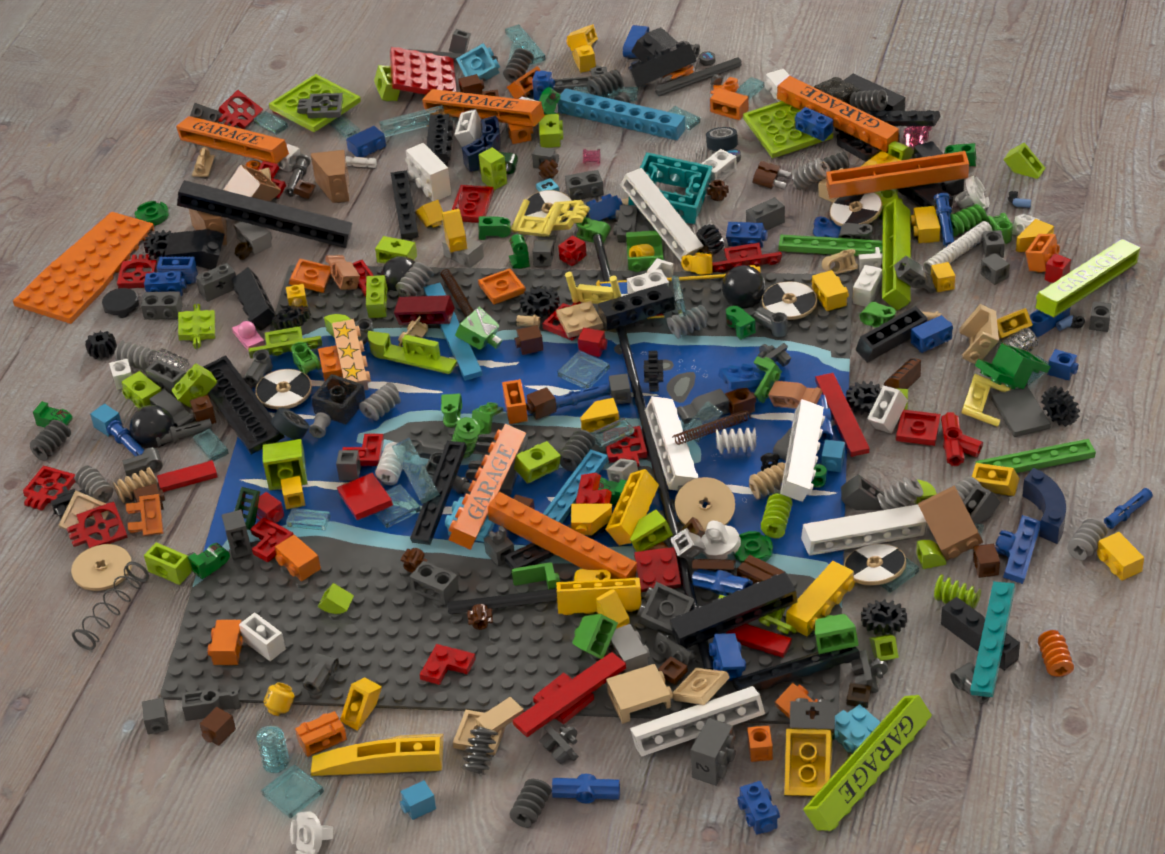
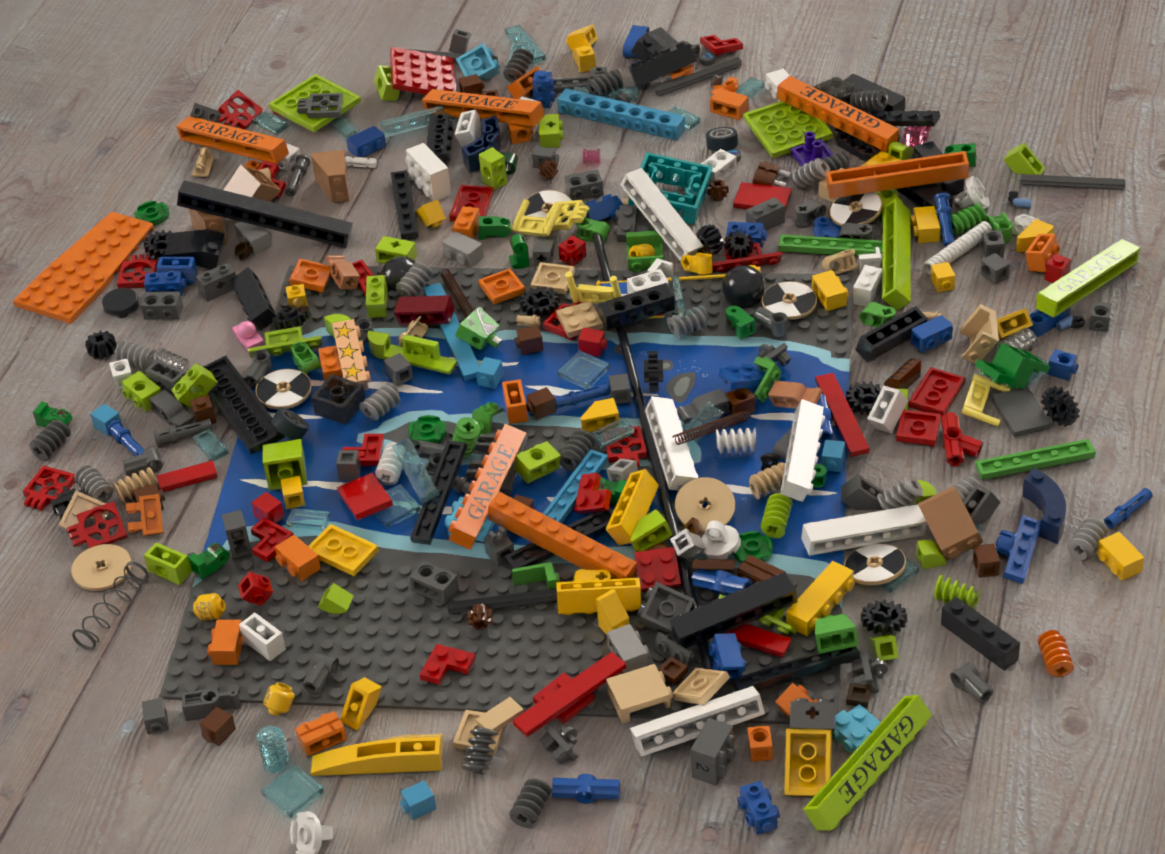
black piece [129,405,175,448] -> none
lime plate [178,304,215,349] -> none
dark green slope [234,487,260,531] -> none
reddish brown plate [293,179,316,199] -> none
light grey bush [309,412,331,438] -> none
reddish brown gear [400,548,428,573] -> none
bright green piece [441,393,462,427] -> none
yellow slope [442,209,467,253] -> none
medium azure tile [536,178,559,192] -> none
green leg [539,87,561,115] -> none
yellow slope [571,504,612,535] -> none
bright green torso [573,614,618,659] -> none
blue brick [795,107,833,141] -> none
dark grey piece [894,256,936,293] -> none
teal plate [970,581,1015,697] -> none
yellow slope [972,463,1020,496] -> none
none -> yellow head [193,593,226,621]
none -> red brick [238,571,273,606]
none -> yellow plate [308,524,379,576]
none -> dark grey brick [384,353,413,386]
none -> green tile [408,415,447,445]
none -> orange brick [452,206,480,239]
none -> dark azure brick [476,357,504,389]
none -> tan plate [531,262,575,295]
none -> red plate [700,35,743,55]
none -> black gear [723,229,754,259]
none -> red tile [733,182,792,210]
none -> dark purple plate [791,131,834,166]
none -> dark grey piece [795,198,827,228]
none -> red tile [908,367,966,417]
none -> dark grey axle [1020,174,1126,189]

